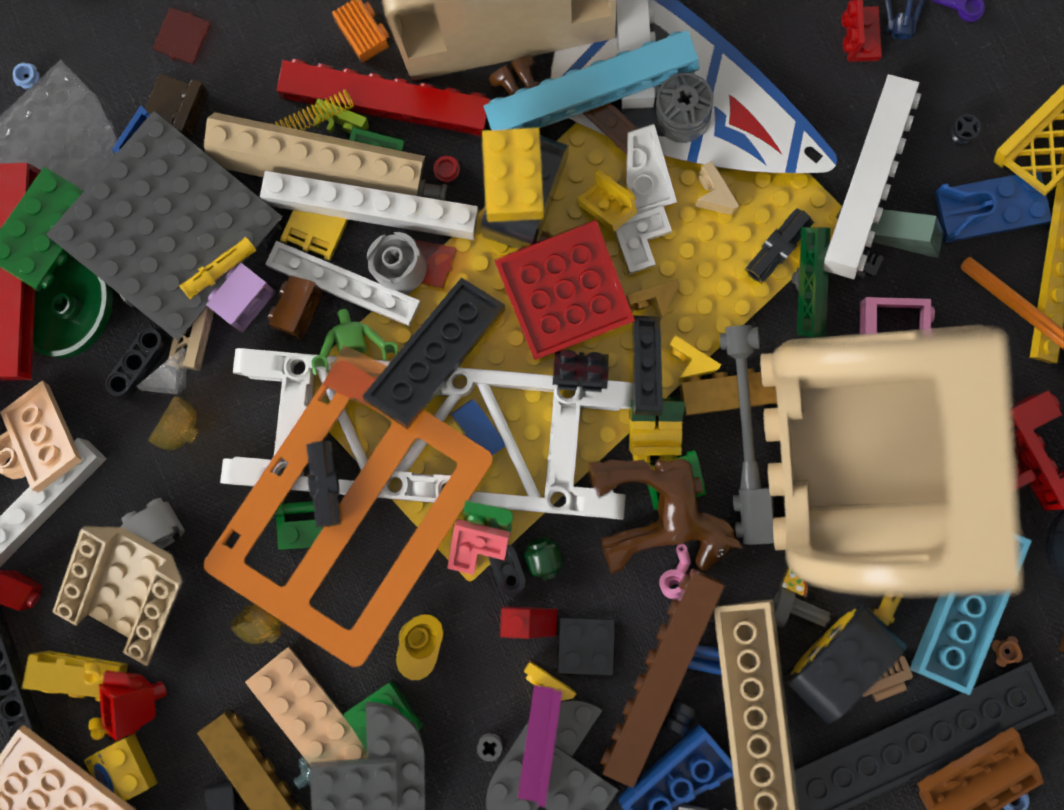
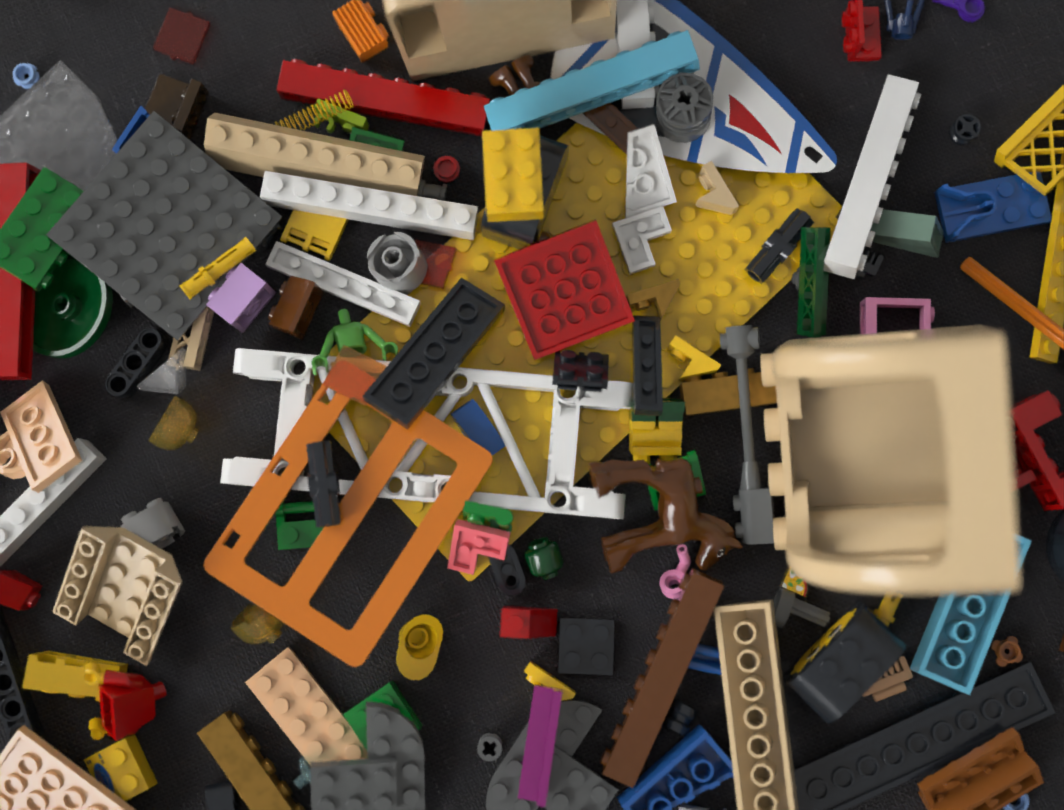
yellow bracket [577,170,637,232] -> none

